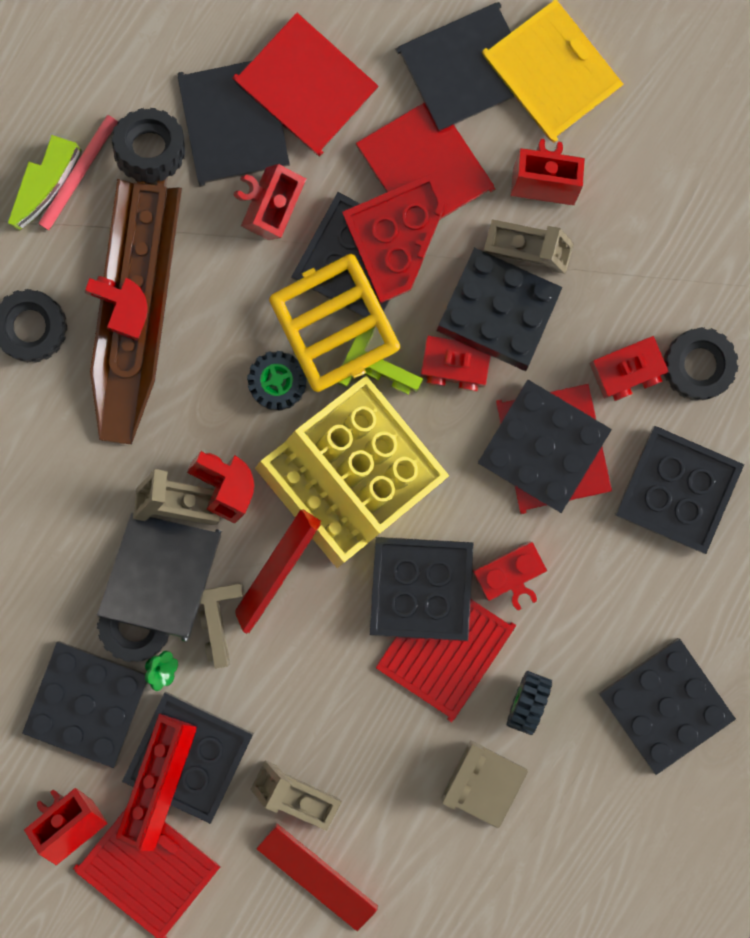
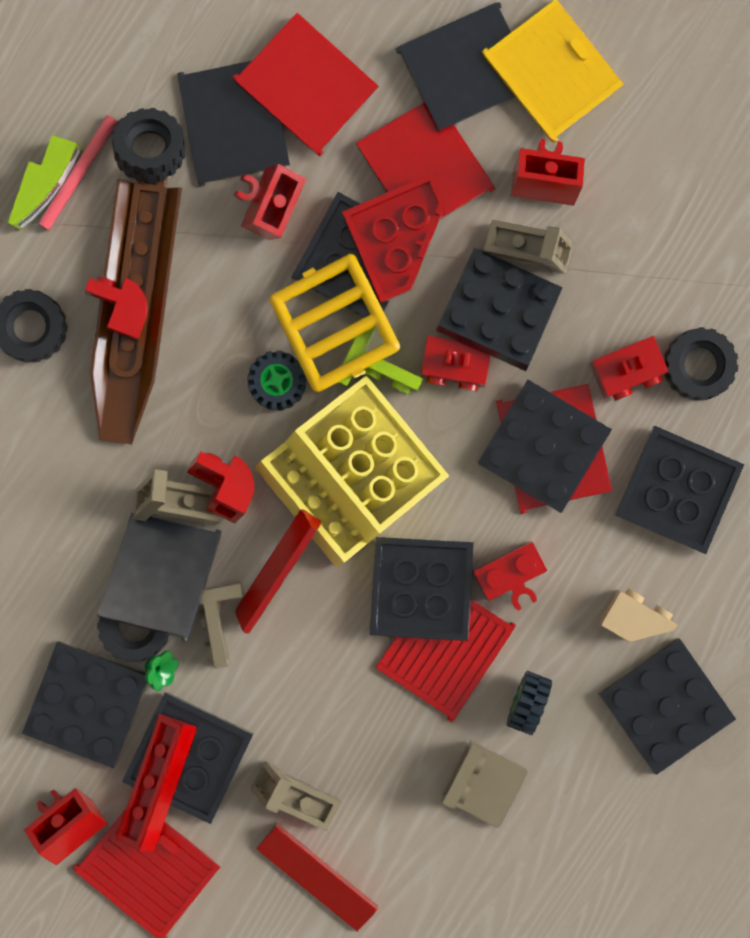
none -> tan slope [598,588,678,642]

